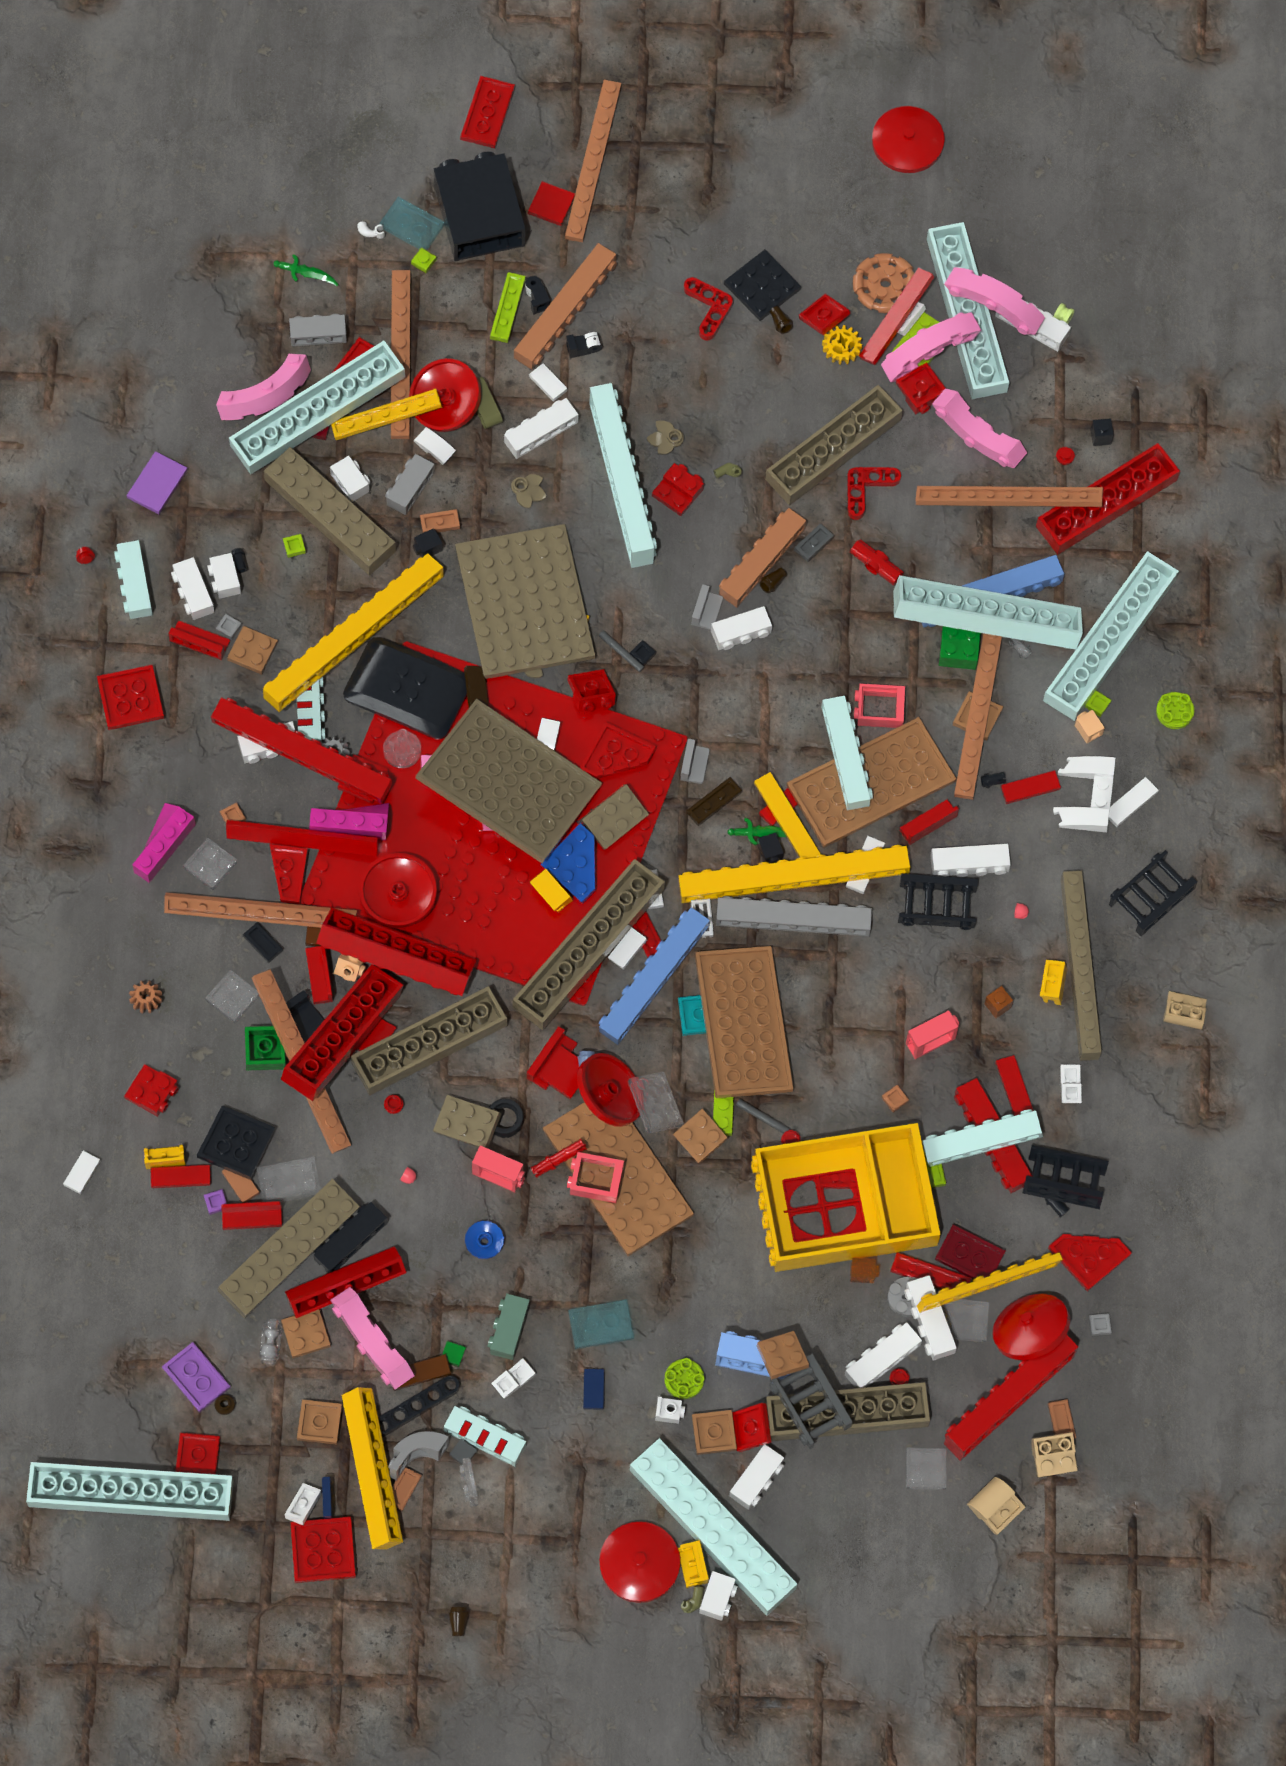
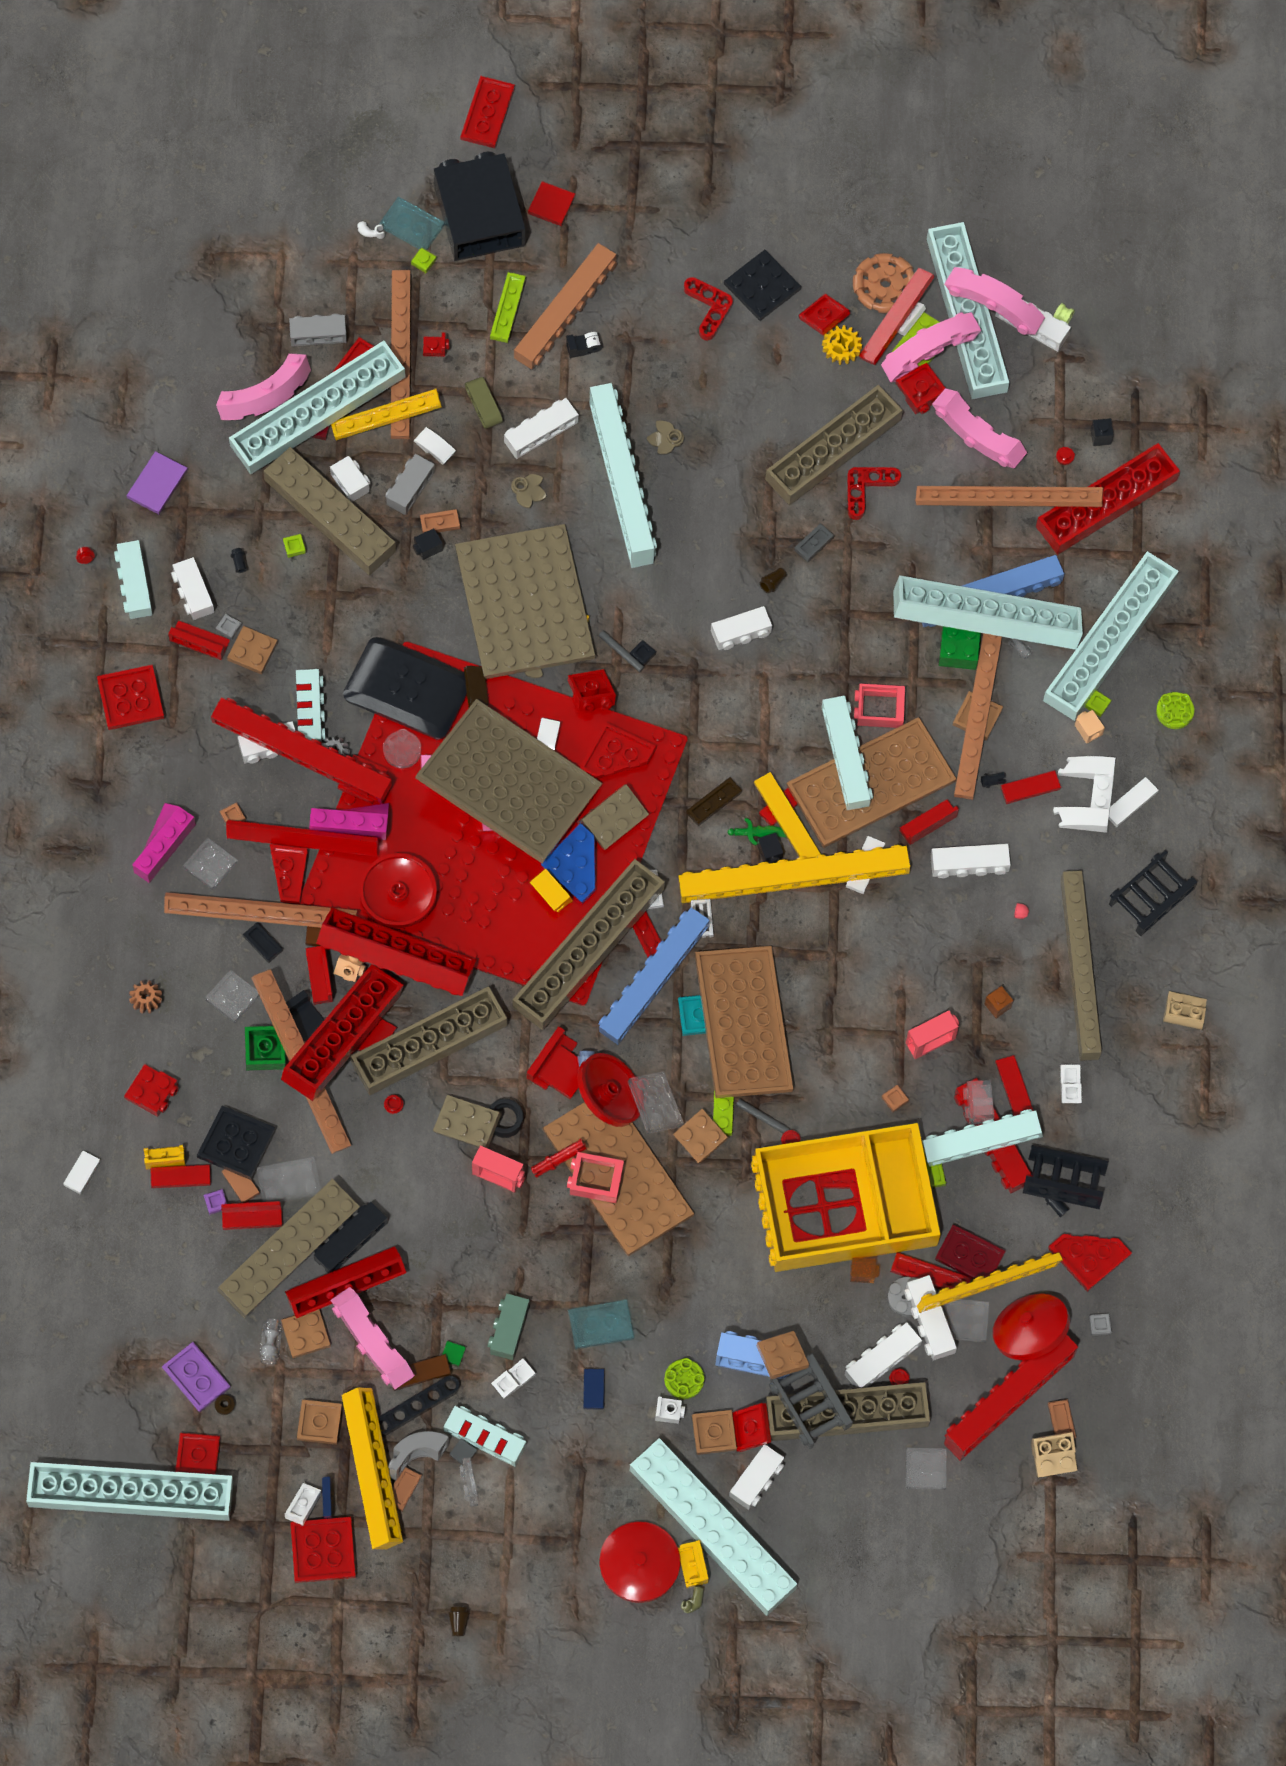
white brick [207,553,241,599] -> none
yellow brick [263,553,443,712] -> none
green piece [273,255,338,286] -> none
coral hinge [400,1167,416,1184] -> none
red dish [409,358,481,432] -> none
blue dish [465,1221,504,1259] -> none
black leg [525,276,550,315] -> none
white tile [529,364,567,402] -> none
nougat plate [565,80,621,243] -> none
white tile [608,927,647,970] -> none
red plate [651,463,704,516] -> none
light grey panel [680,739,709,784] -> none
light grey panel [691,584,723,630] -> none
white brick [699,1571,738,1621] -> none
olive arm [713,463,742,478] -> none
light grey brick [716,896,872,937] -> none
nougat brick [719,508,806,608] -> none
dark brown cone [770,306,793,334] -> none
red piece [850,539,904,586] -> none
red dish [872,106,944,173] -> none
black fence [898,873,978,930] -> none
tan brick [967,1477,1025,1535] -> none
yellow hinge [1040,960,1067,1005] -> none
none -> red bracket [423,332,449,357]
none -> clear brick [963,1080,994,1125]

